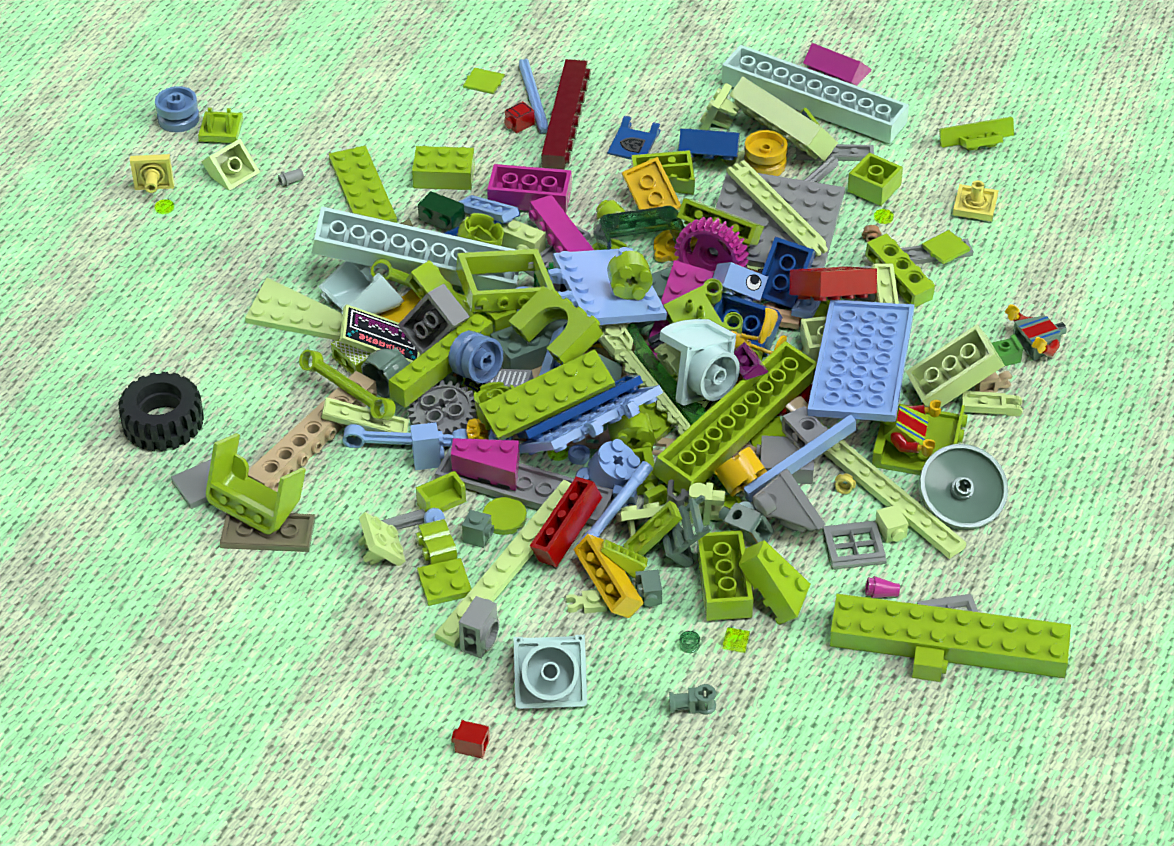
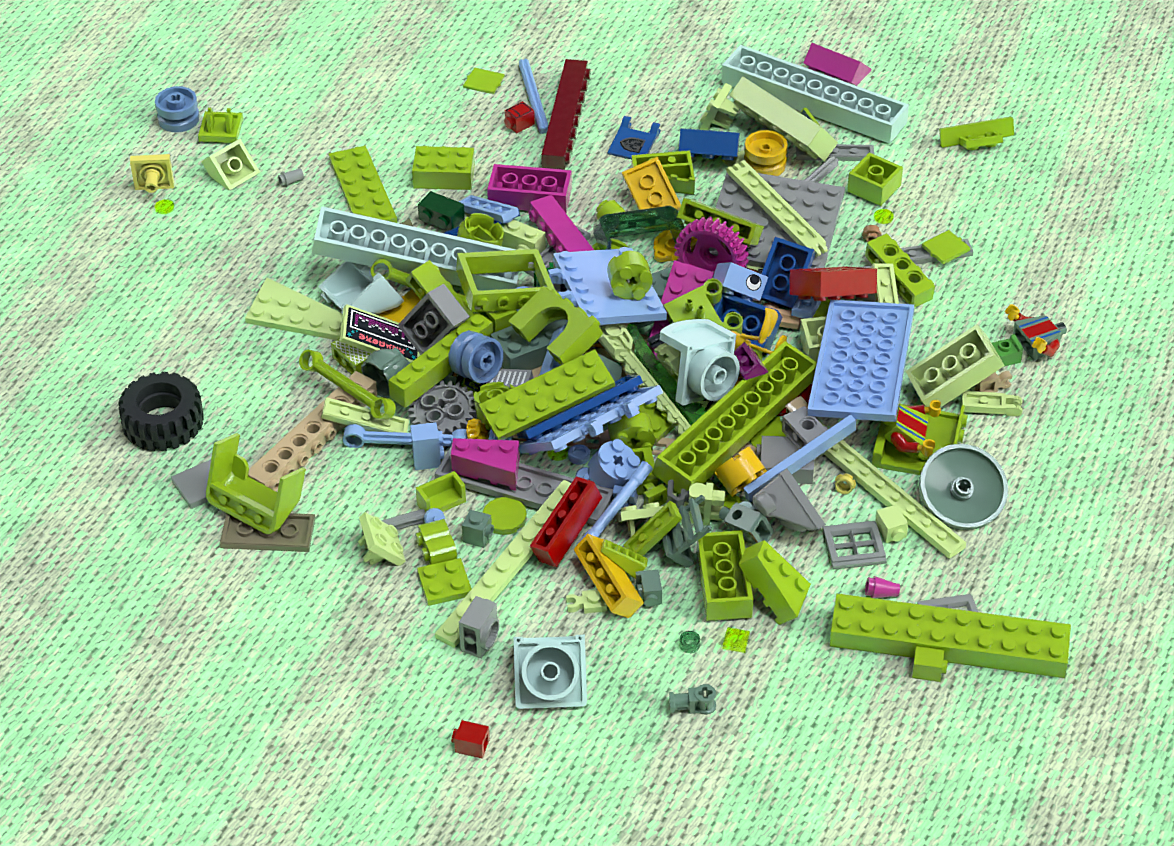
light yellow plate [953,180,999,222] -> none

